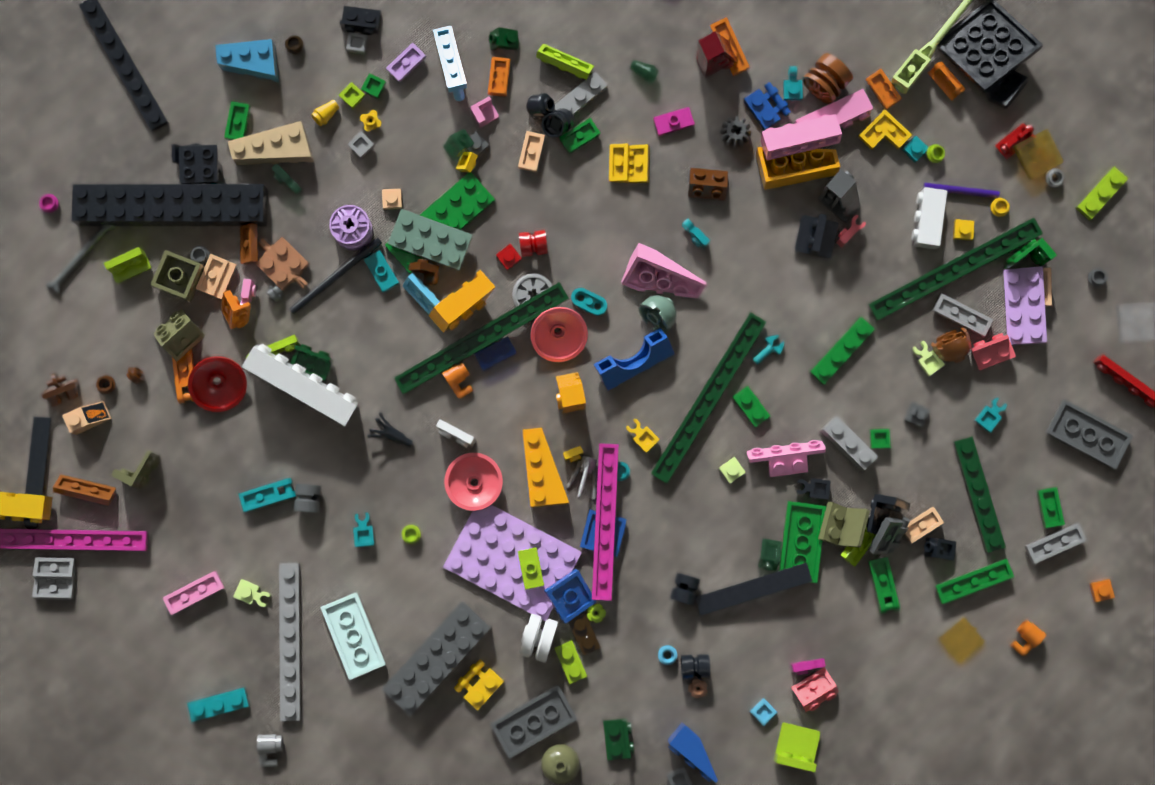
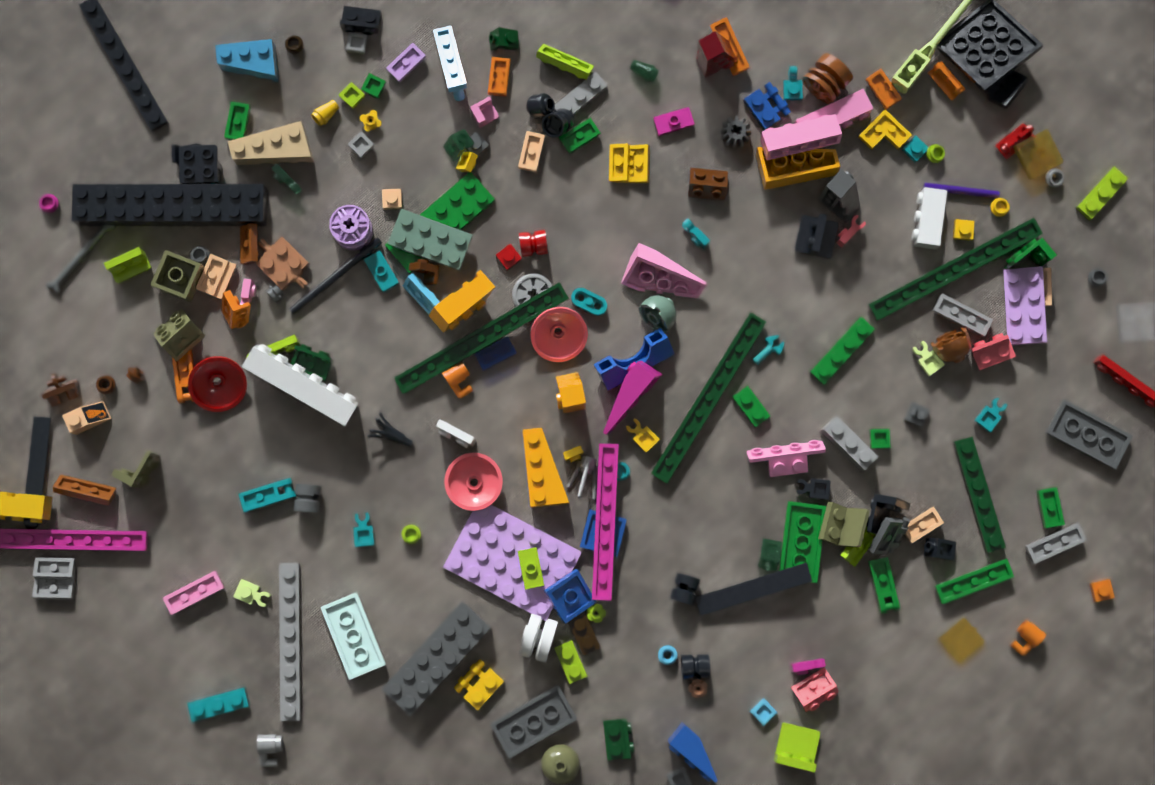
yellowish green plate [718,457,746,484] -> none
none -> dark pink wedge [603,361,663,435]

